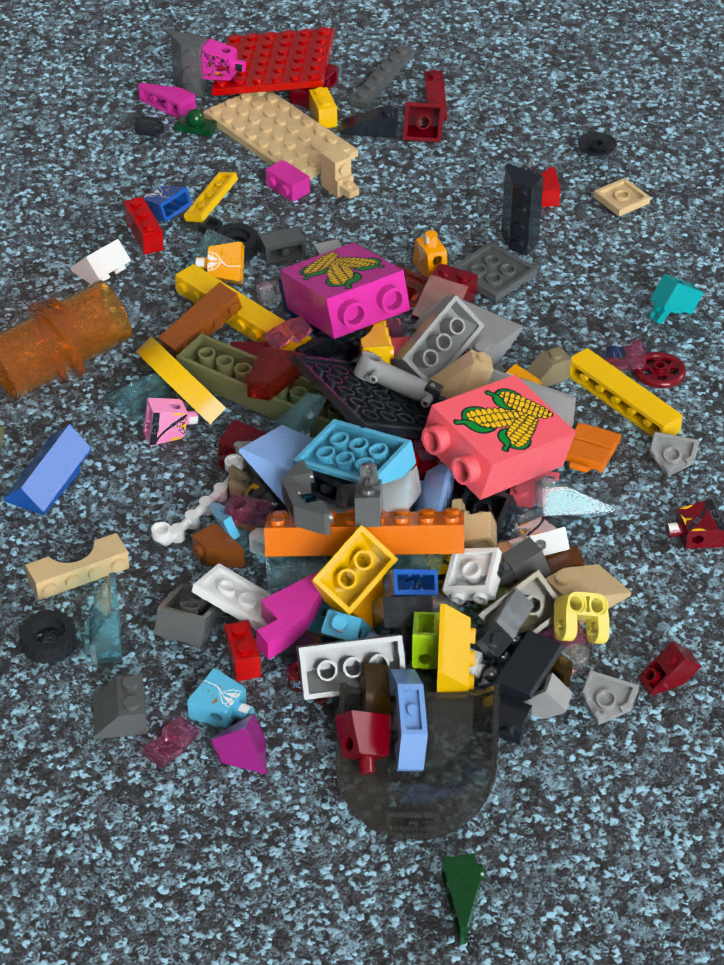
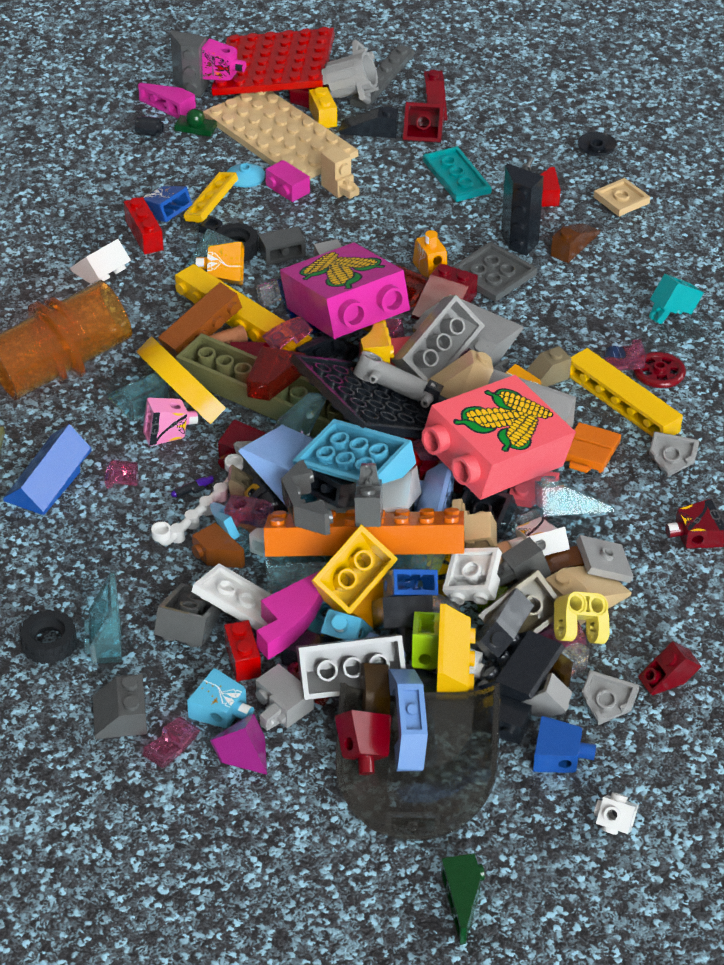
tan arch [25,533,129,601] -> none
none -> clear pink plate [104,460,139,489]
none -> black piece [171,475,214,498]
none -> nougat hinge [209,325,248,345]
none -> medium azure dish [227,163,265,188]
none -> light grey hinge [255,664,314,731]
none -> light grey container [322,40,379,104]
none -> teal tile [423,146,492,202]
none -> blue torso [533,716,596,773]
none -> reddish brown slope [551,223,600,263]
none -> light grey plate [576,535,634,583]
none -> white brick [594,792,639,834]

